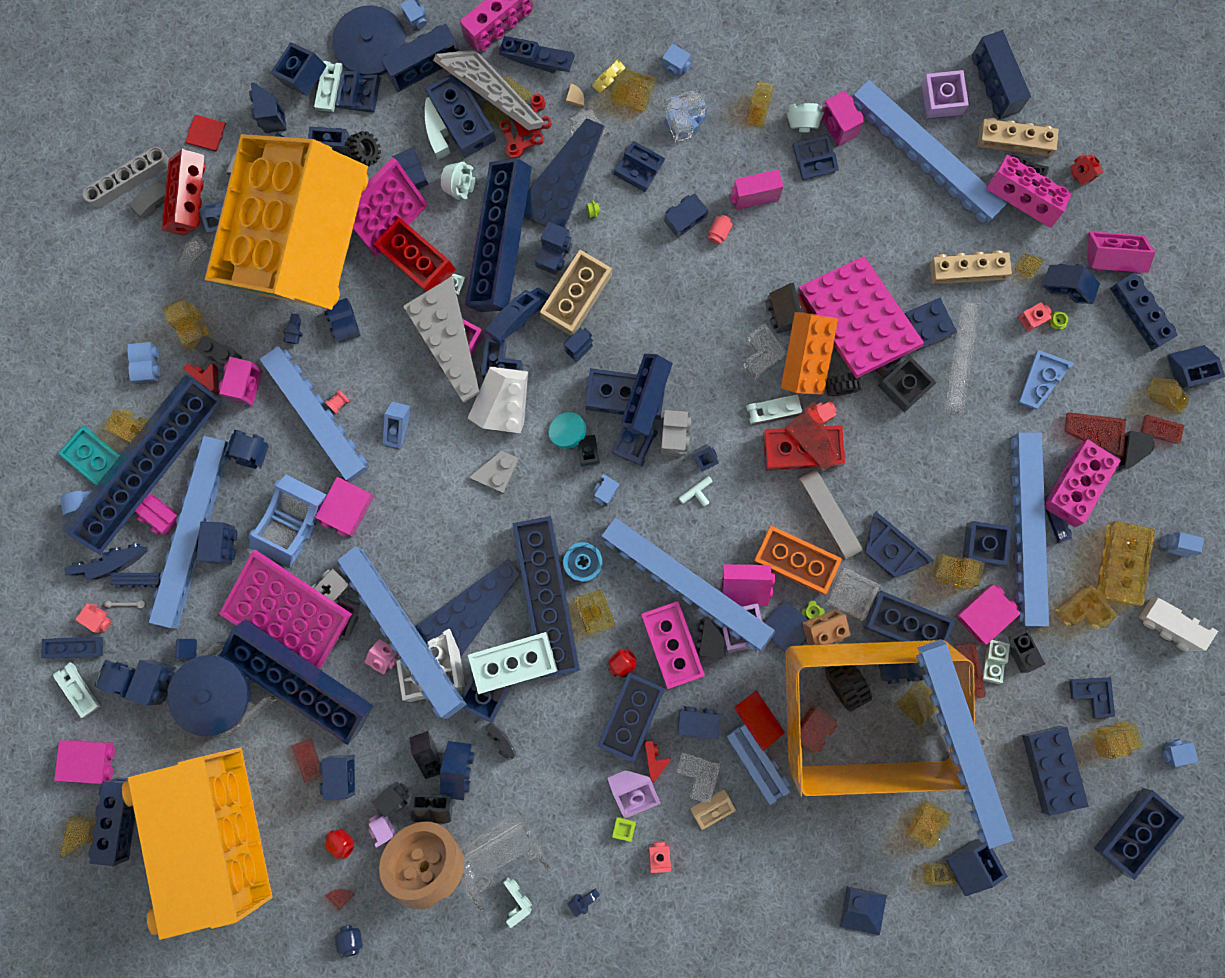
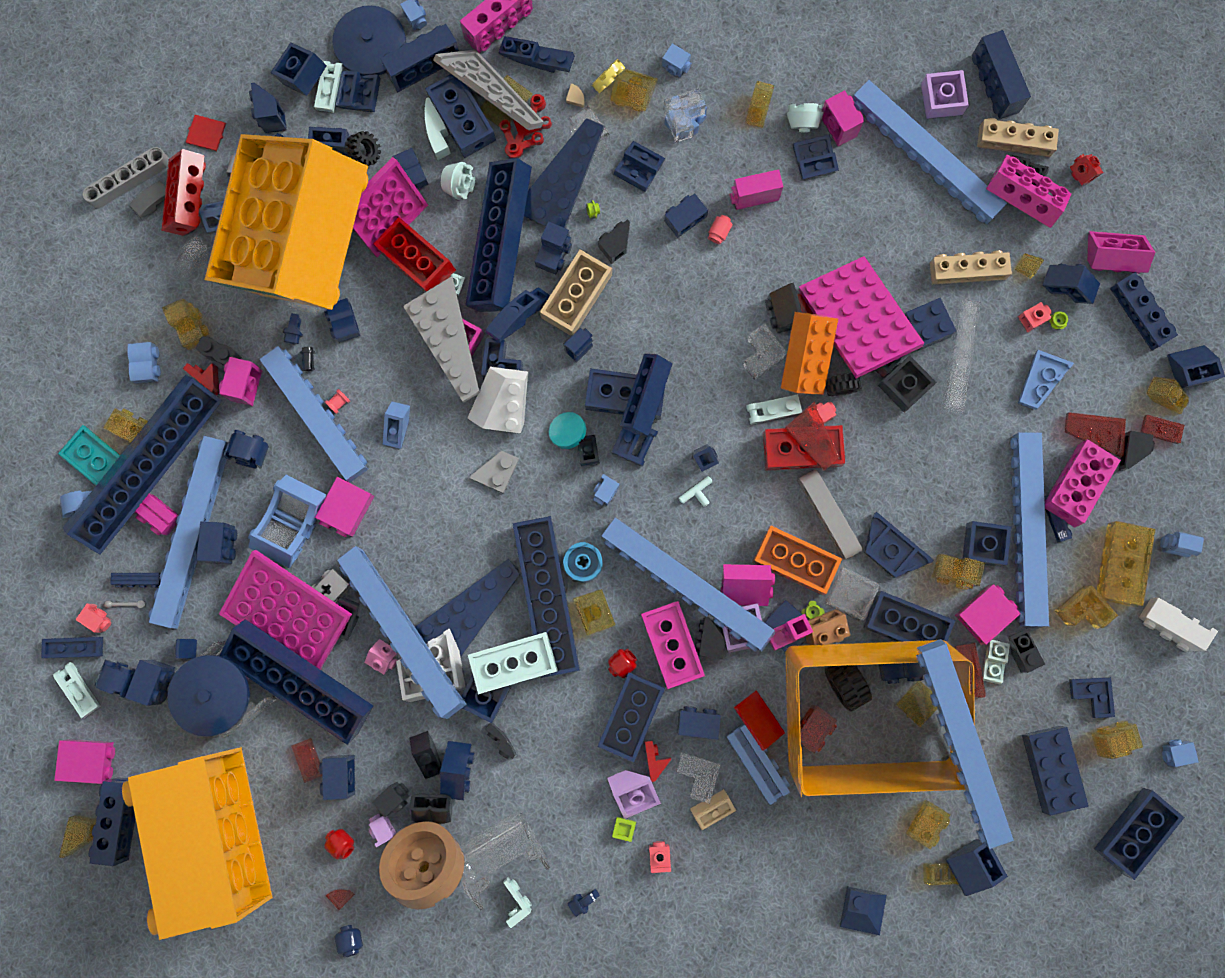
dark blue slope [65,544,148,580] -> none
light grey brick [661,410,691,456] -> none
none -> black pin [300,347,315,371]
none -> black slope [598,219,630,264]
none -> dark pink brick [769,614,813,651]

